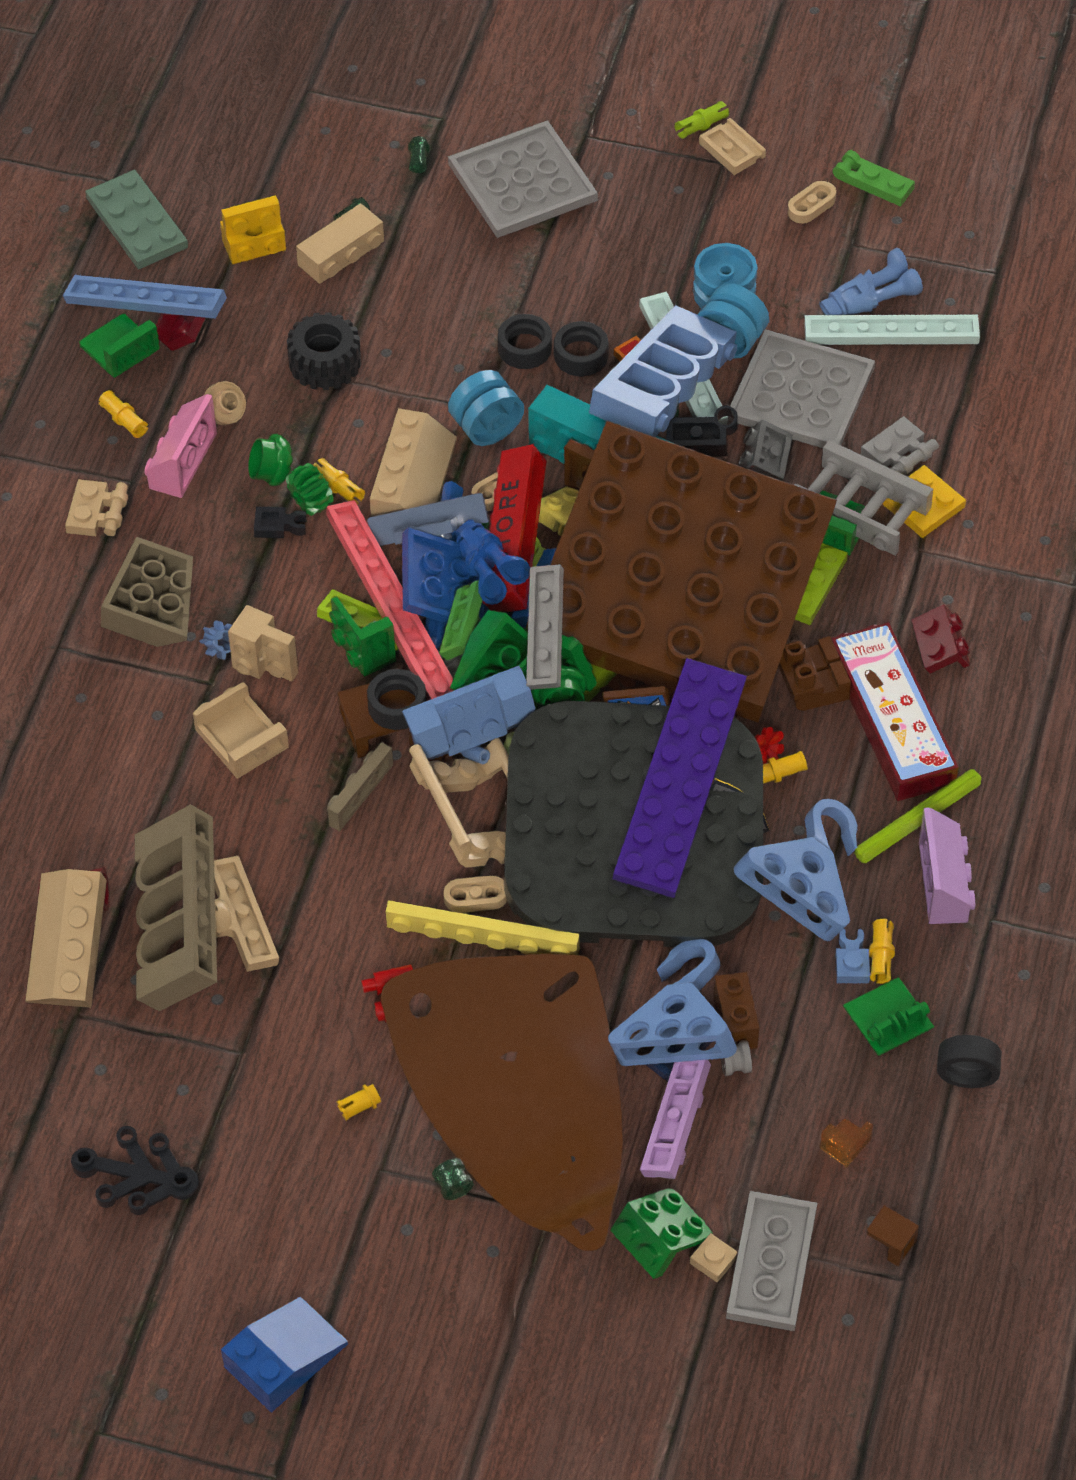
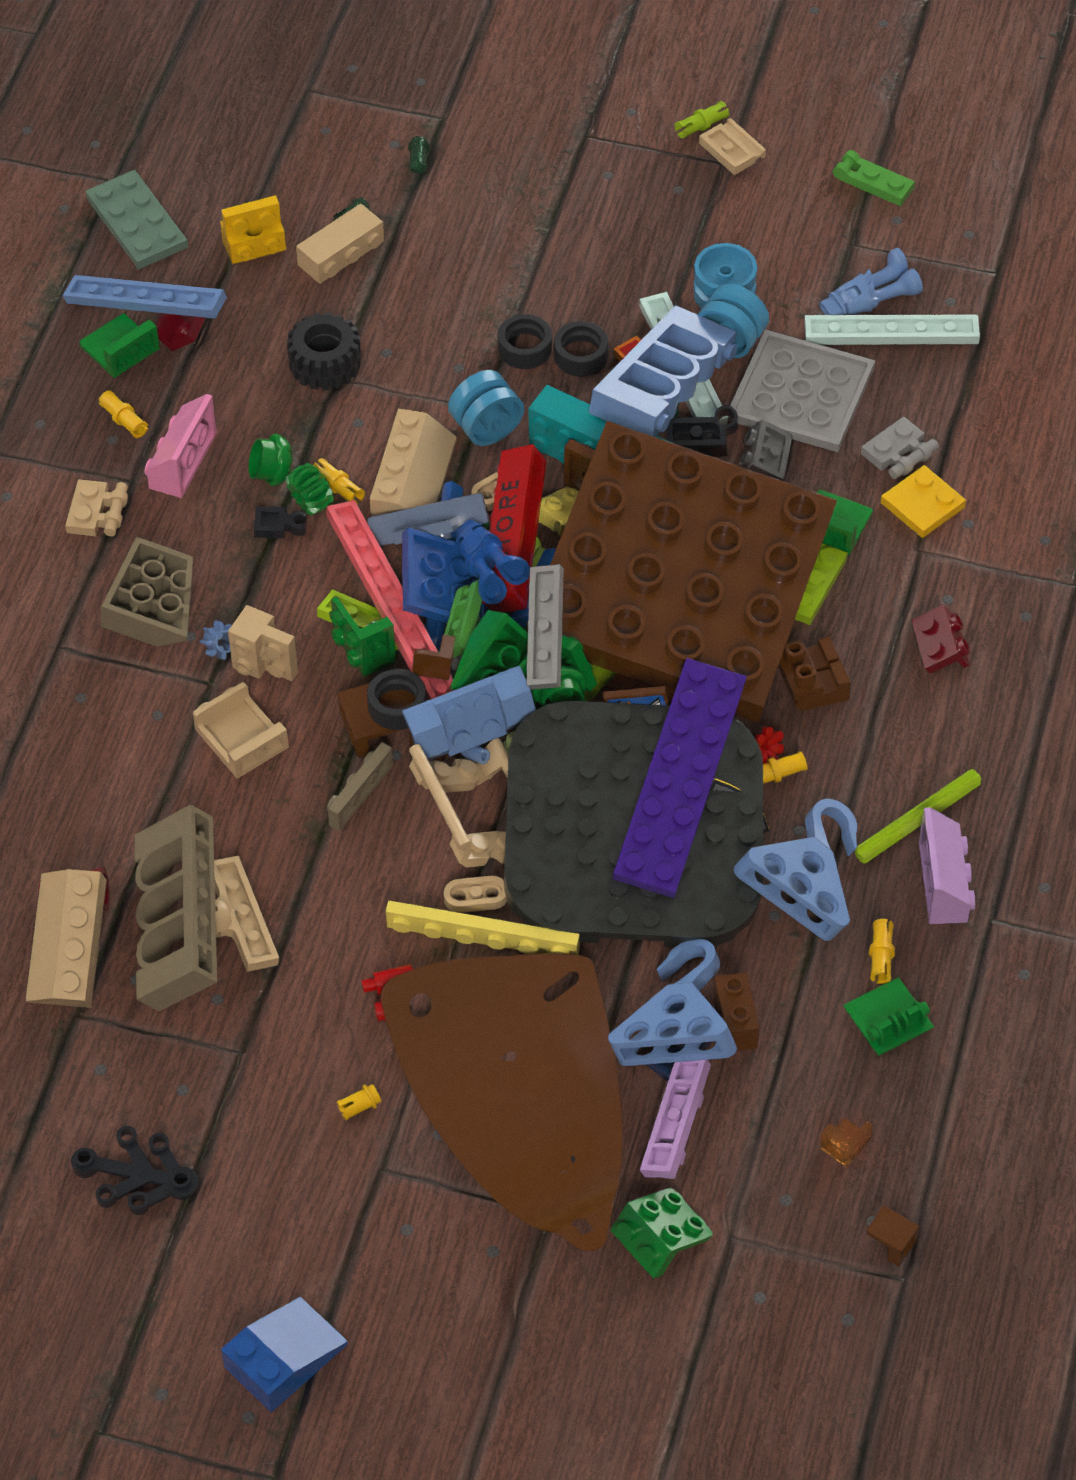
tan plate [204,381,246,425] -> none
clear green wheel [432,1158,474,1200] -> none
light grey plate [448,120,598,238] -> none
tan plate [690,1233,738,1283] -> none
light grey wheel [721,1040,752,1076] -> none
light grey plate [726,1191,817,1331] -> none
tan plate [788,181,836,223] -> none
light grey fence [794,440,933,556] -> none
brick [831,622,959,801] -> none
medium blue plate [835,929,870,983] -> none
black tyre [937,1035,1002,1089] -> none
none -> reddish brown panel [412,635,455,680]

